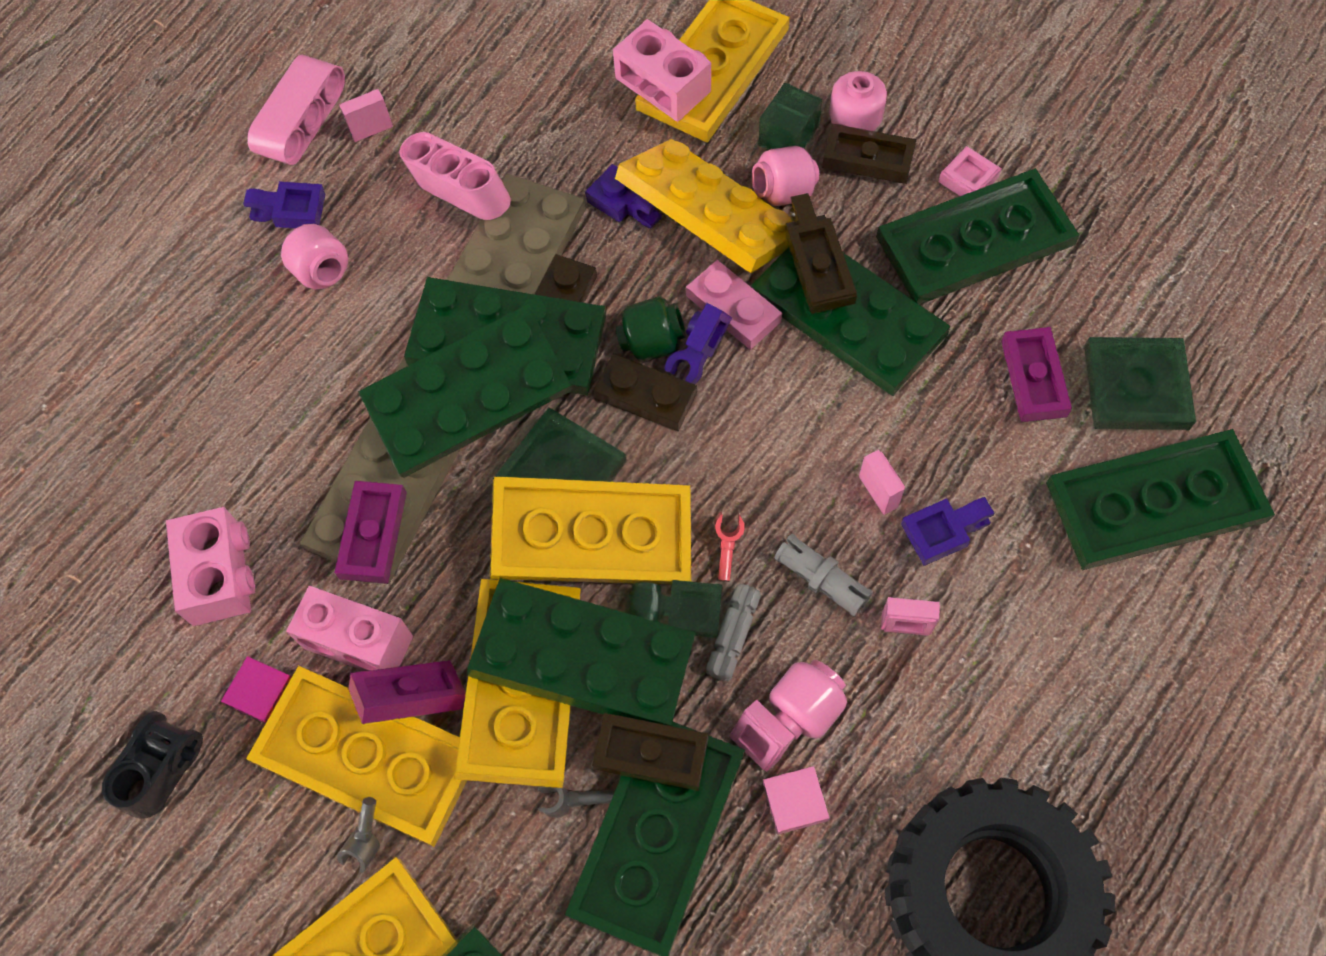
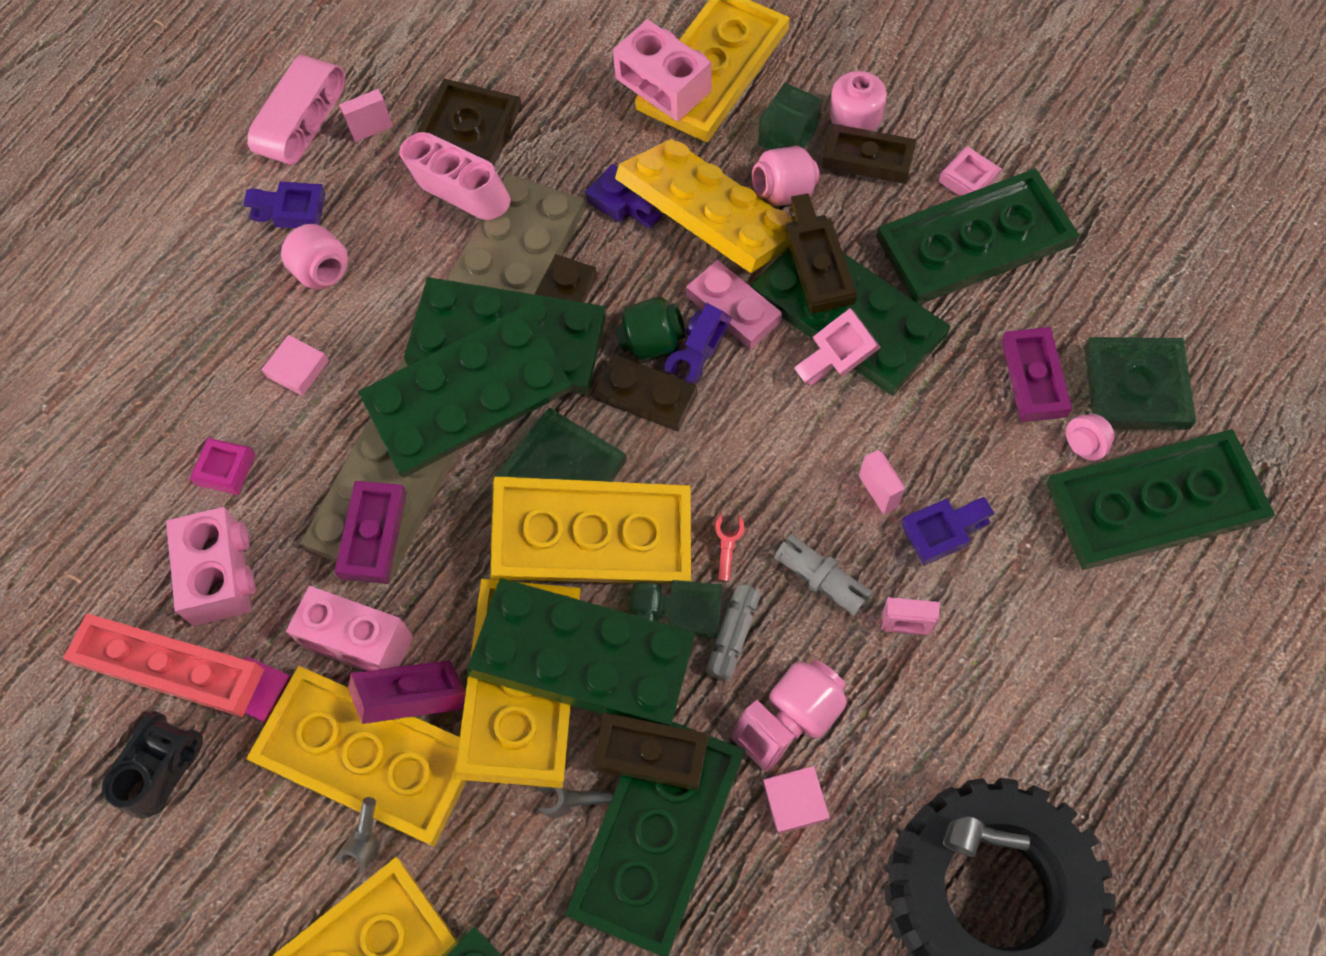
none -> coral plate [63,613,265,717]
none -> dark pink tile [190,437,256,495]
none -> bright pink tile [261,335,329,396]
none -> dark brown tile [417,78,522,166]
none -> bright pink plate [794,308,881,386]
none -> flat silver hand [943,816,1030,857]
none -> bright pink plate [1066,414,1114,461]

